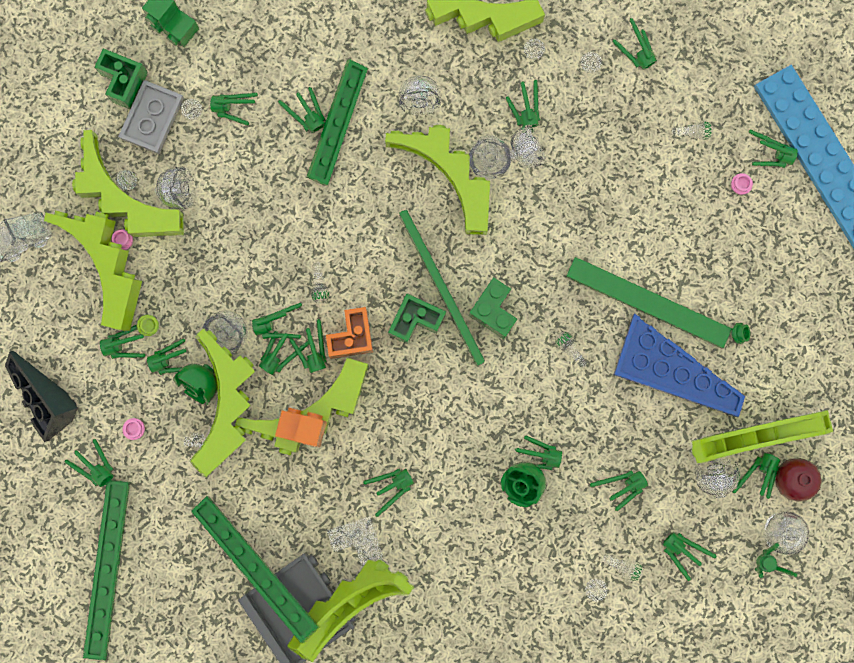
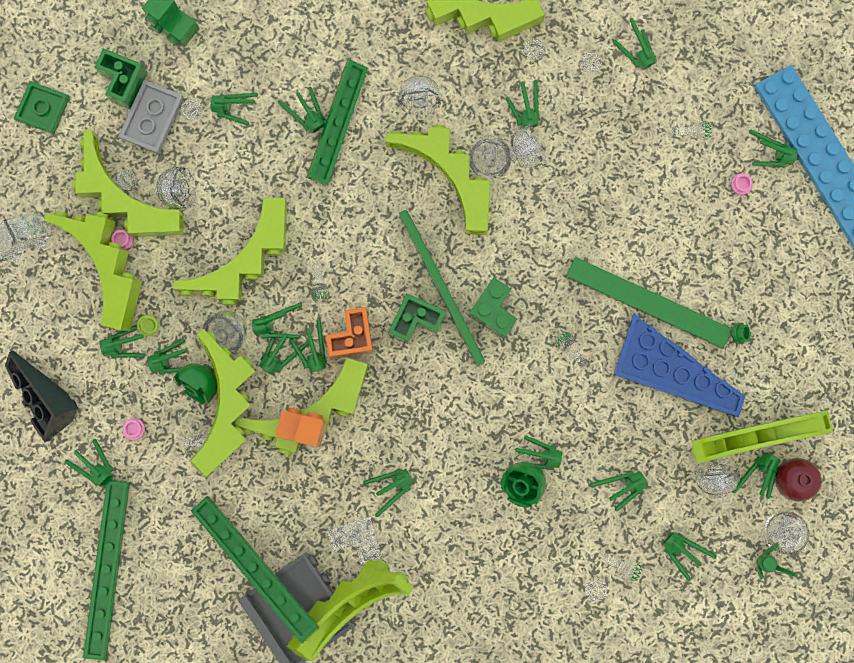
none -> green tile [13,81,70,135]
none -> lime arch [173,197,287,306]

